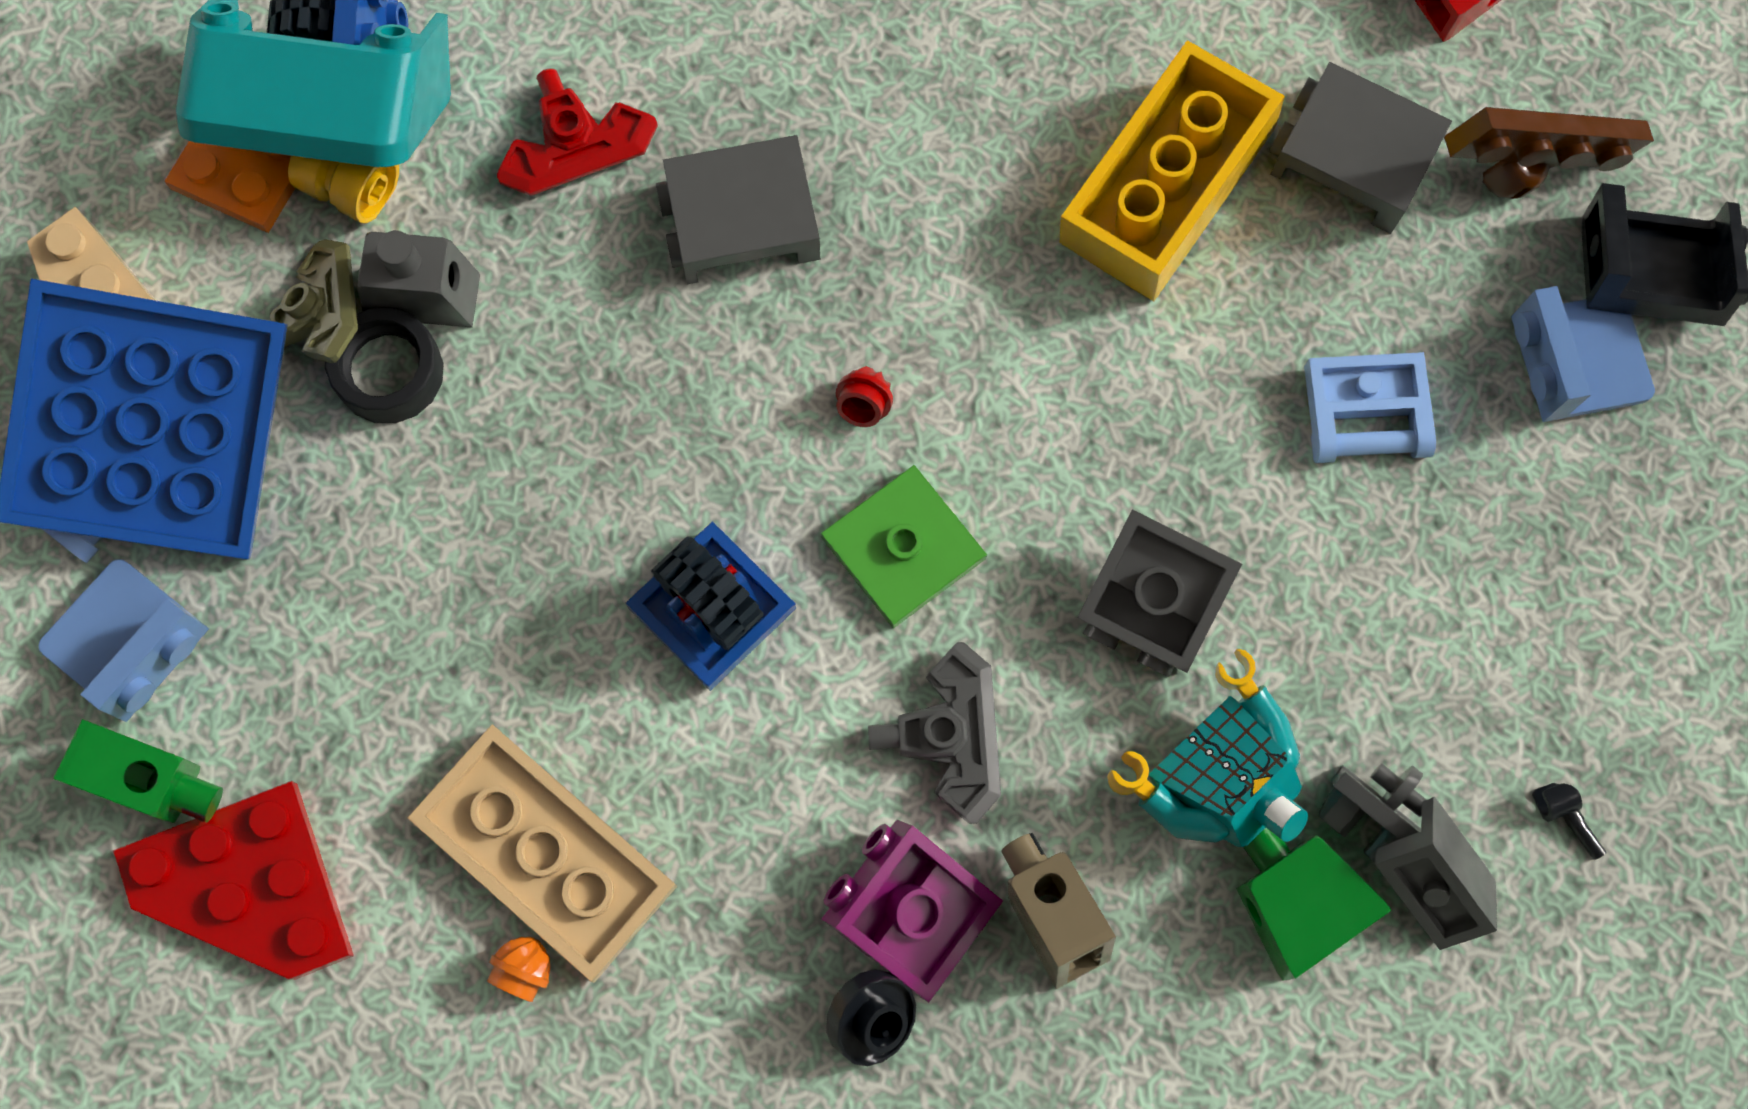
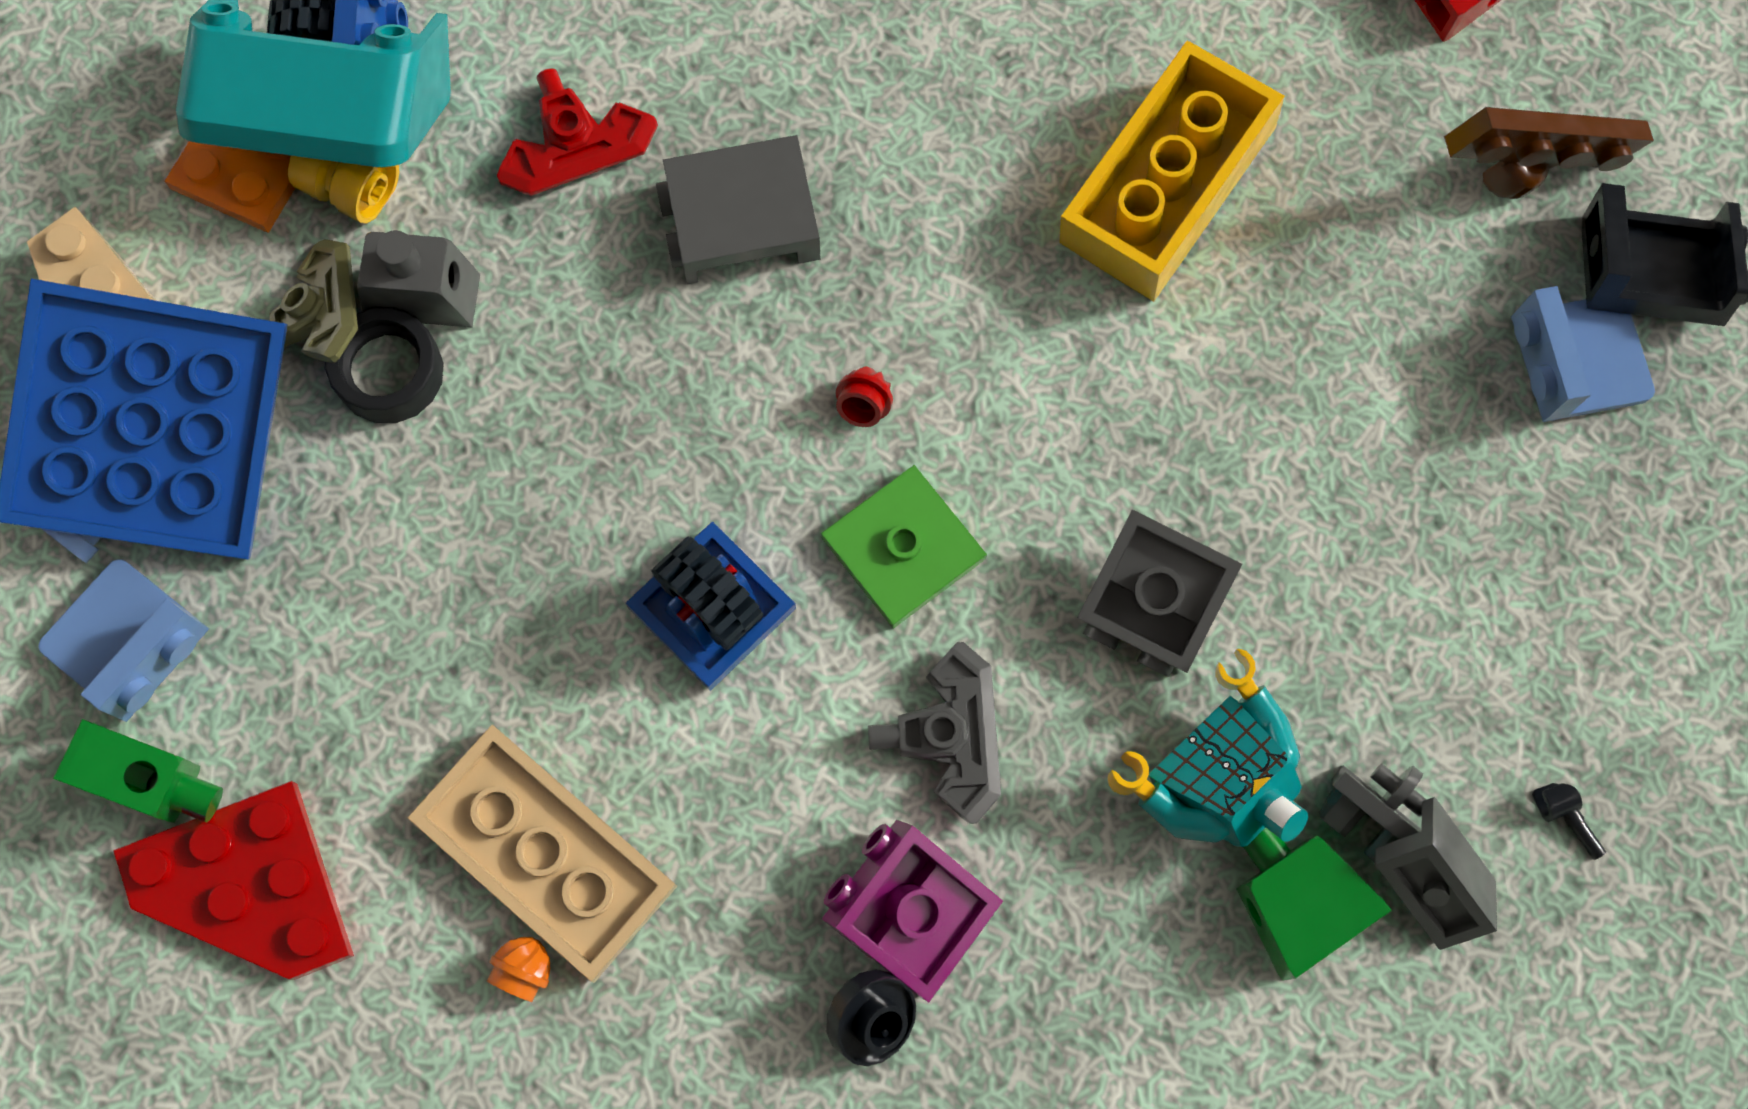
dark tan torso [1001,833,1116,989] -> none
dark grey panel [1269,61,1452,234] -> none
light blue plate [1304,352,1436,463] -> none

